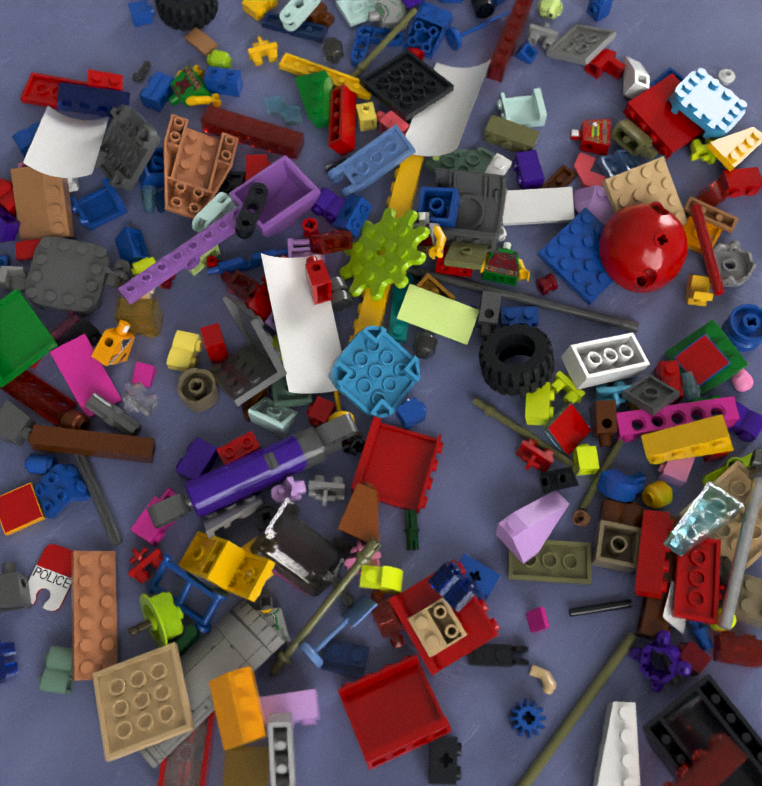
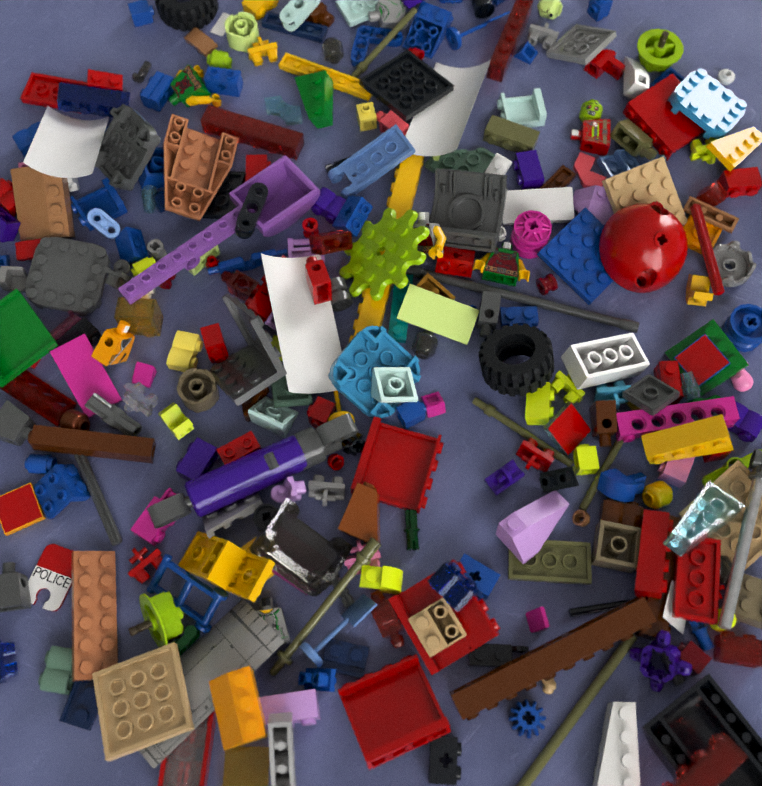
light aqua piece [192,192,236,232] -> none
red brick [328,84,357,156] -> none
blue brick [416,187,460,228] -> none
olive plate [444,241,488,270] -> none
none -> dark blue plate [59,680,98,731]
none -> light blue plate [87,208,121,239]
none -> light grey bush [147,239,167,262]
none -> neon yellow brick [158,402,194,440]
none -> white sticker [210,13,230,36]
none -> yellowish green brick [225,12,259,53]
none -> blue hips [298,668,337,692]
none -> red hinge [327,453,344,470]
none -> light aqua slope [371,367,418,403]
none -> dark pink slope [421,391,446,418]
none -> reddish brown brick [449,596,656,720]
none -> dark purple hips [484,459,525,496]
none -> dark pink wheel [510,210,552,259]
none -> lime head [579,99,603,122]
none -> lime piece [637,29,684,72]

